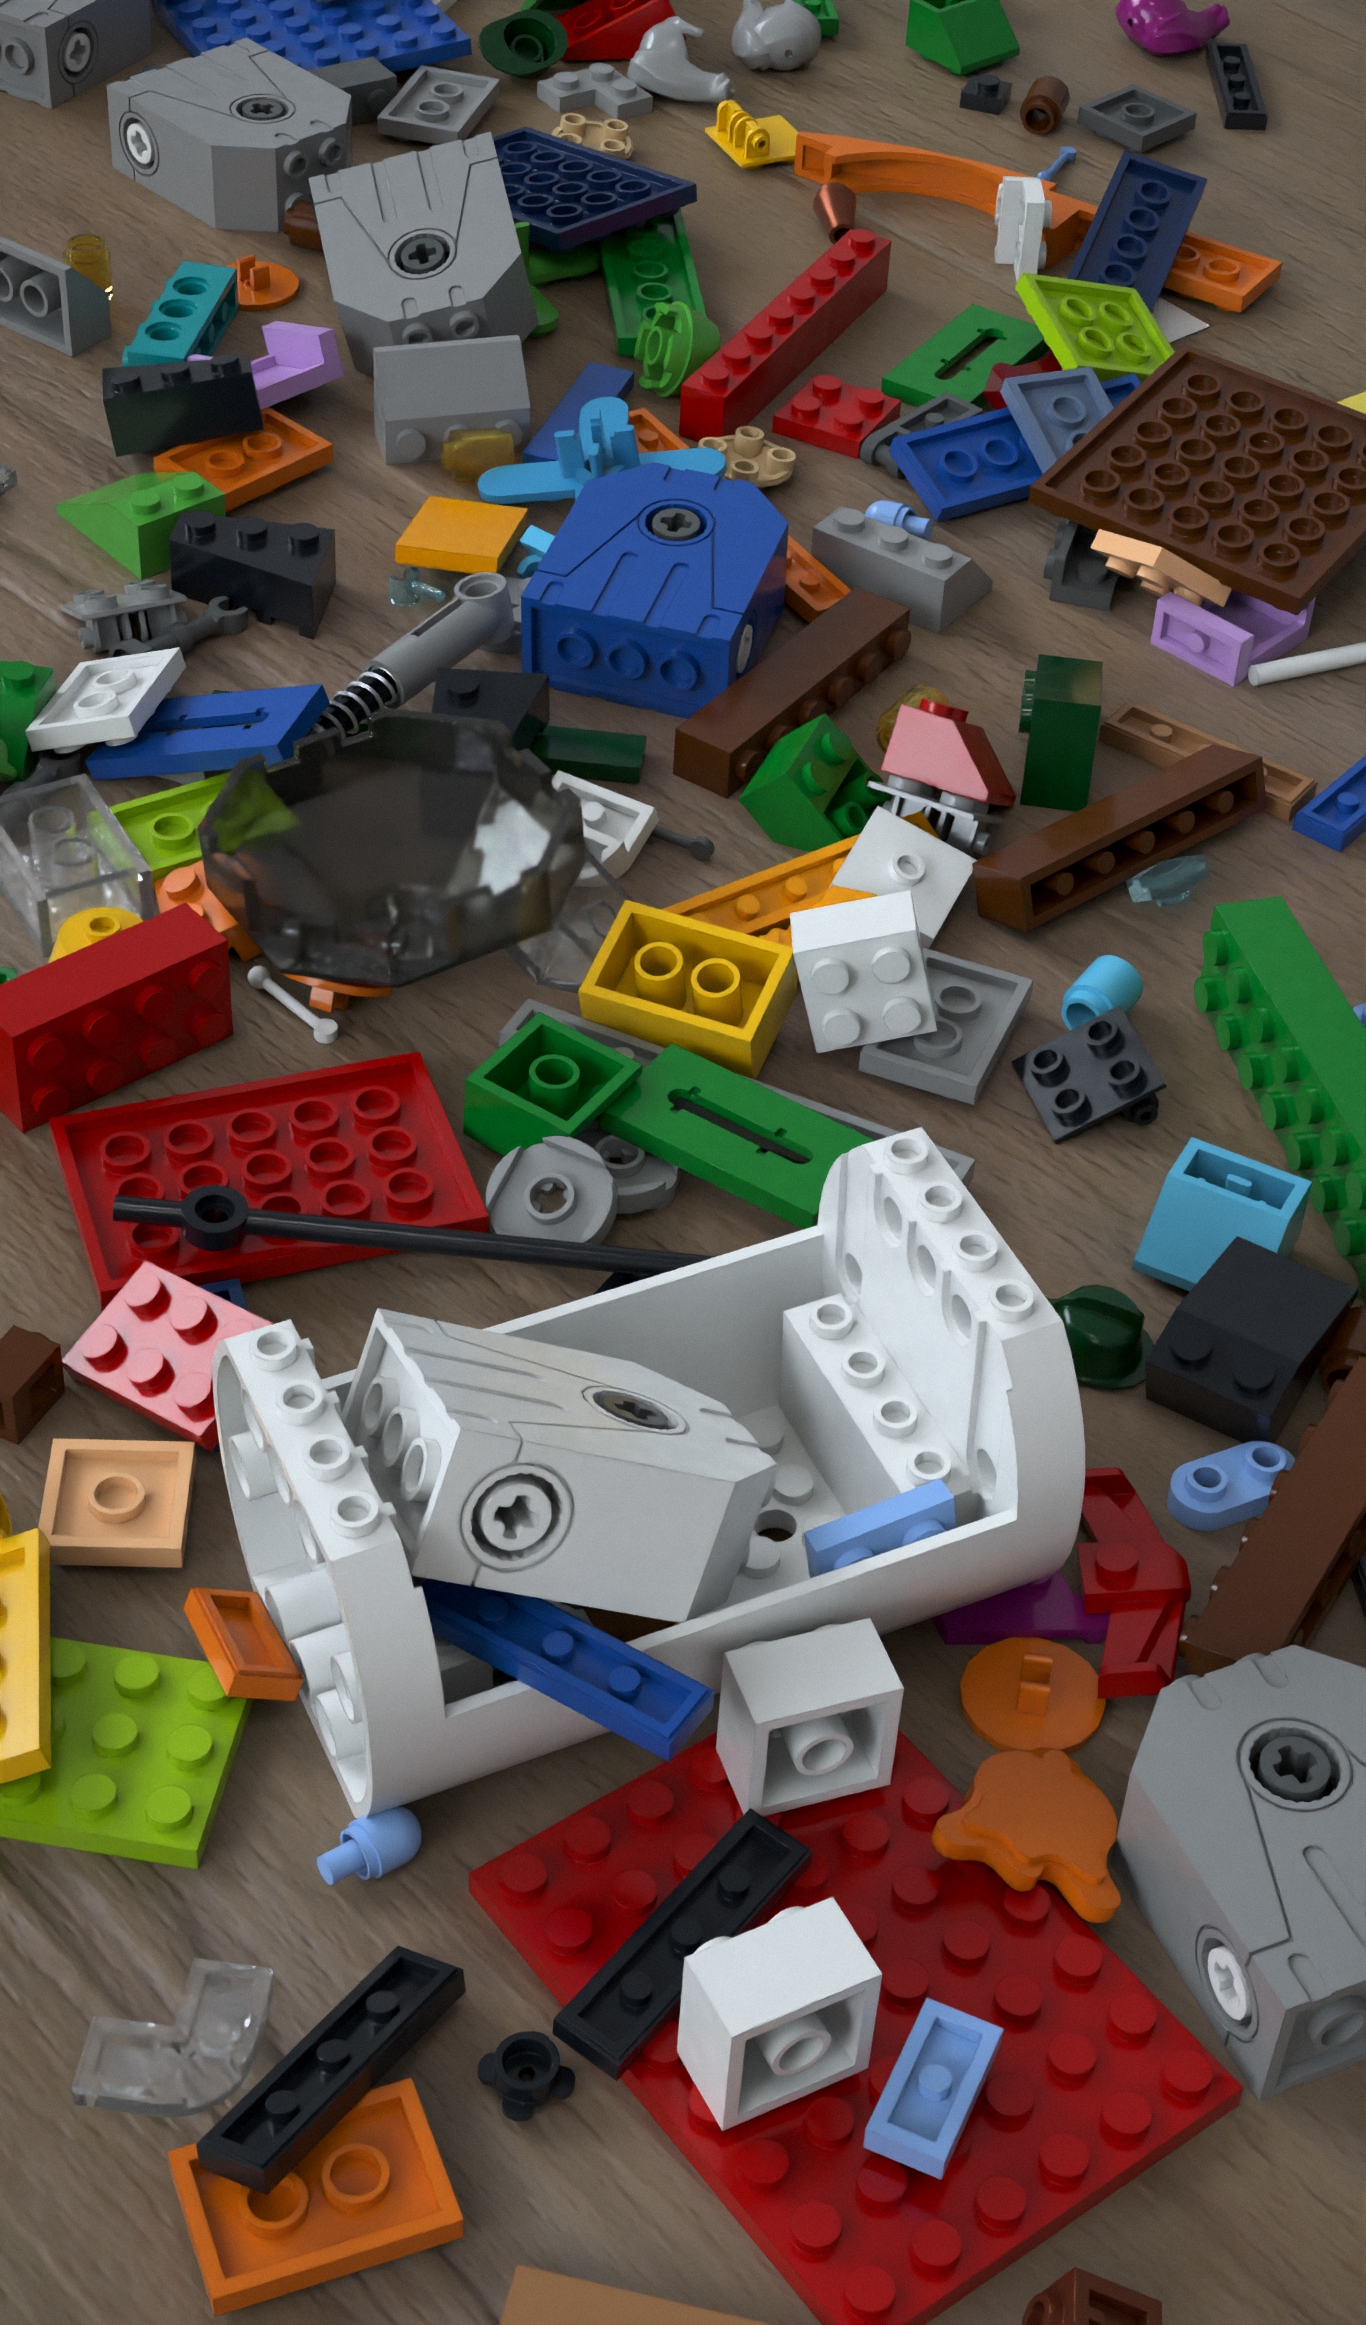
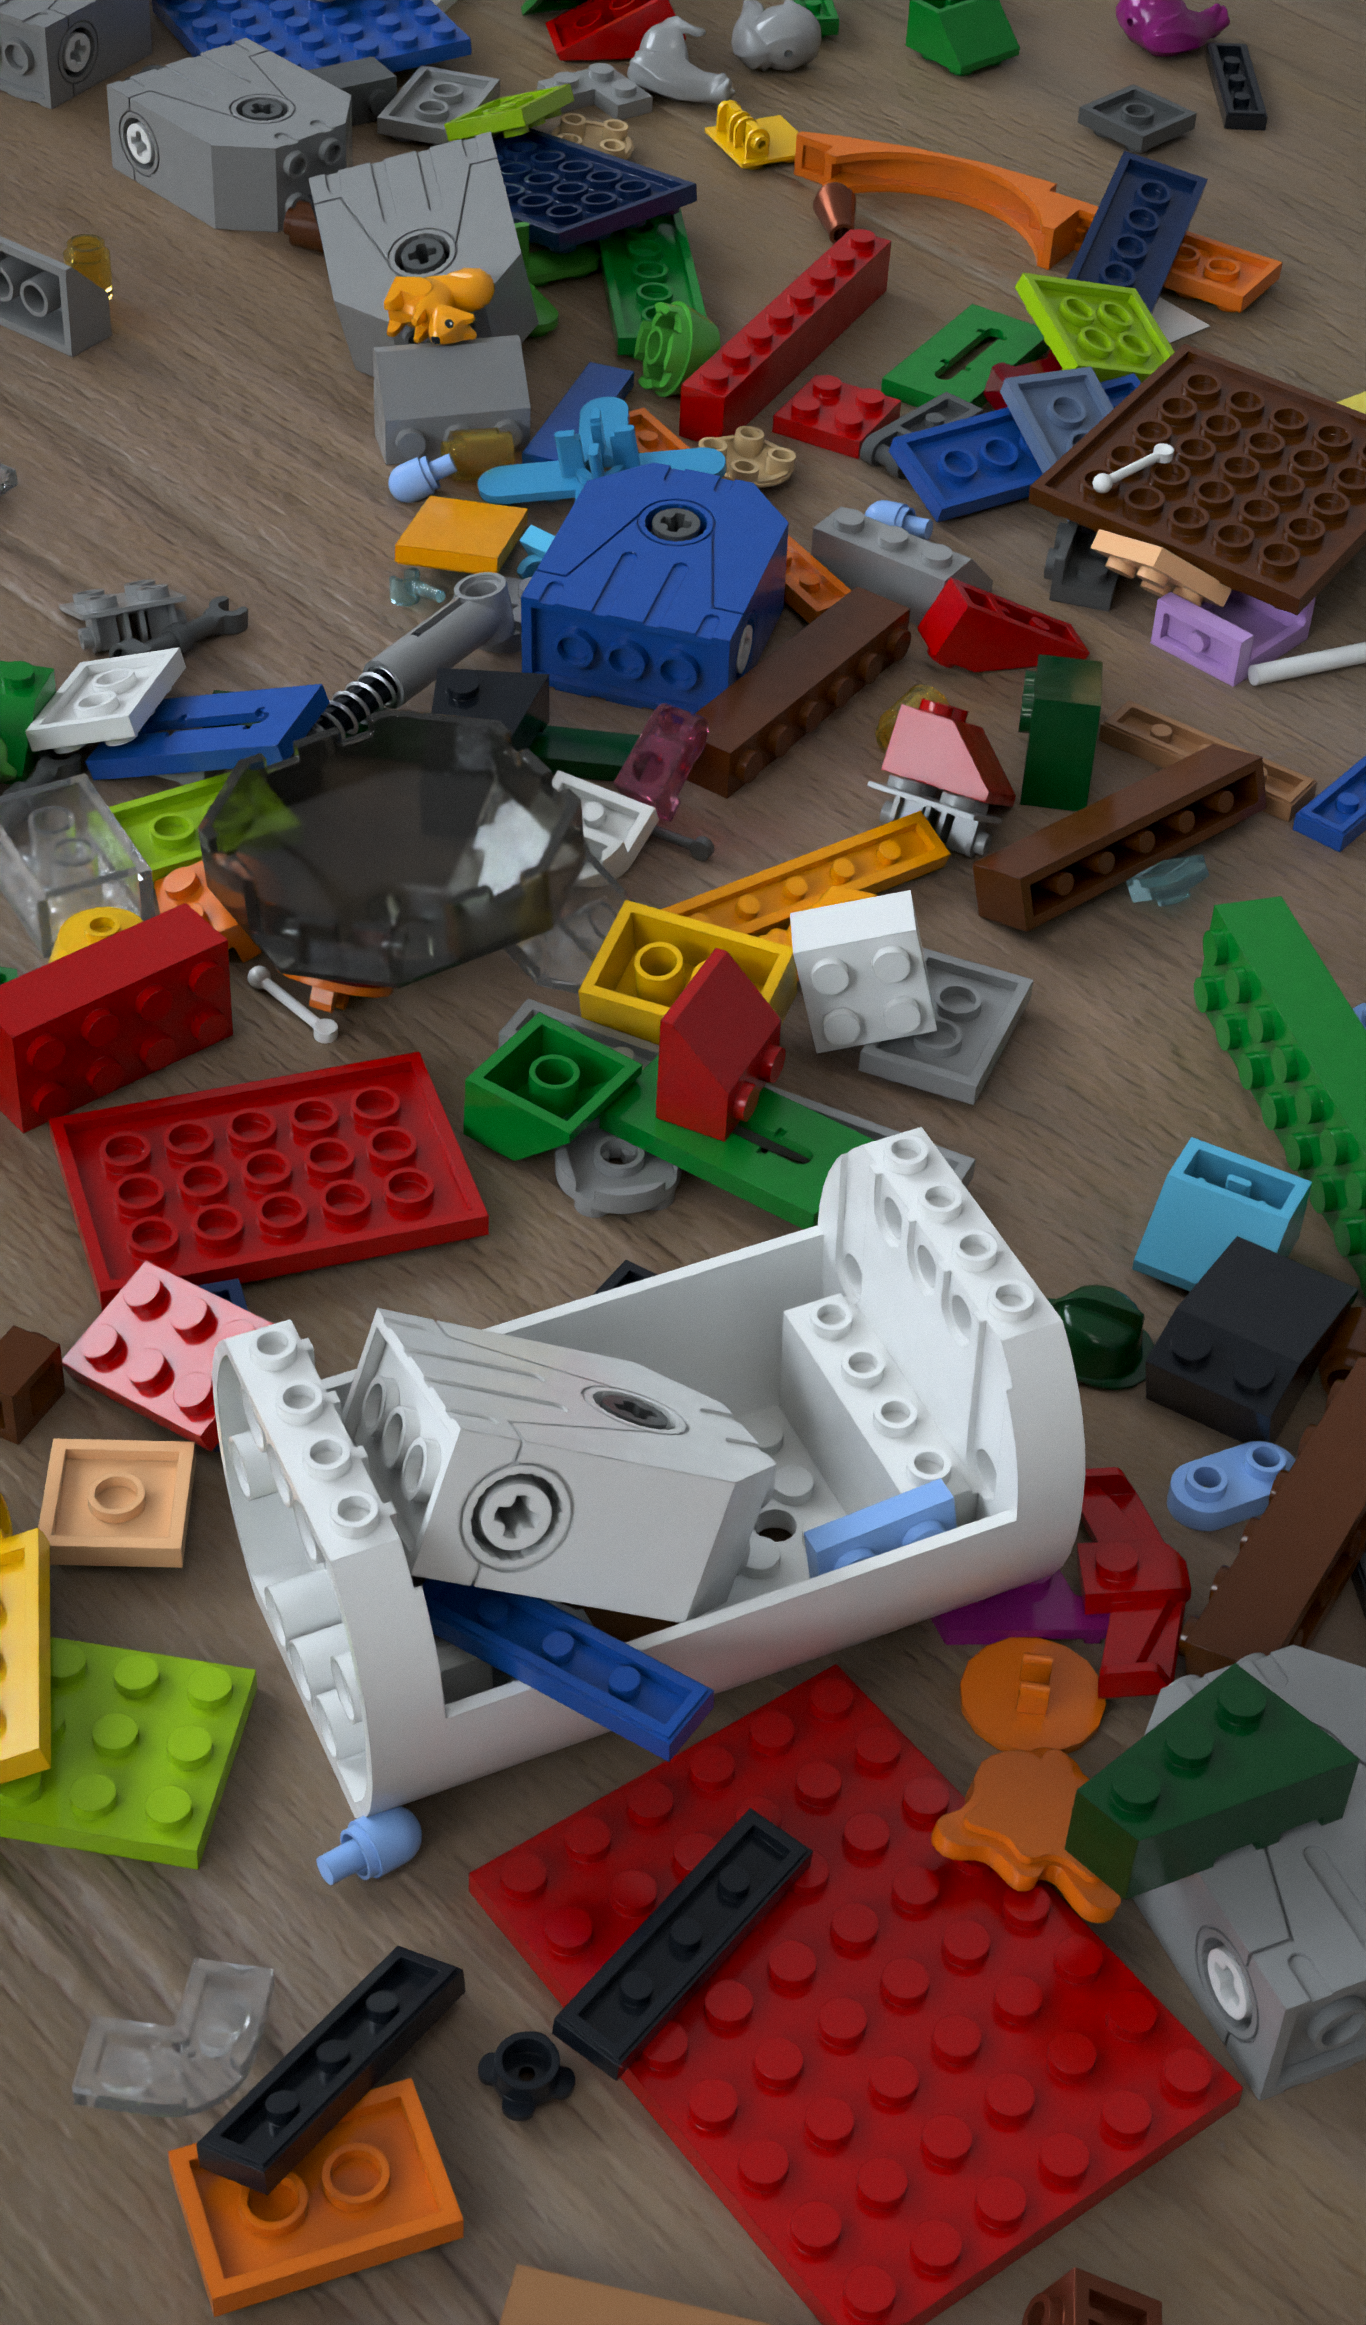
bright green slope [56,472,226,580] -> none
black wedge [102,354,264,457] -> none
black bar [113,1185,716,1276] -> none
teal brick [122,261,239,367] -> none
orange plate [153,407,333,512] -> none
black wedge [168,511,336,640] -> none
orange tile [183,1587,304,1701] -> none
lavender panel [186,321,344,410] -> none
orange piece [225,255,299,311] -> none
dark green piece [478,9,568,79] -> none
light grey plate [485,1135,618,1266] -> none
white brick [677,1897,882,2131] -> none
white brick [716,1618,904,1816] -> none
green slope [738,713,893,852] -> none
white plate [829,806,978,949] -> none
light blue plate [863,1998,1004,2180] -> none
black plate [959,74,1012,115] -> none
white slope [994,176,1052,282] -> none
black hinge [1012,1005,1167,1144] -> none
reddish brown brick [1020,76,1070,135] -> none
medium blue hinge [1036,146,1077,182] -> none
medium azure brick [1061,955,1143,1031] -> none
none -> light orange animal [384,268,495,345]
none -> light blue cylinder [388,453,458,503]
none -> lime plate [444,83,575,142]
none -> clear pink leg [613,703,709,822]
none -> red slope [656,948,786,1142]
none -> red slope [917,577,1090,672]
none -> dark green wedge [1064,1663,1360,1900]
none -> white hinge [1092,443,1174,494]

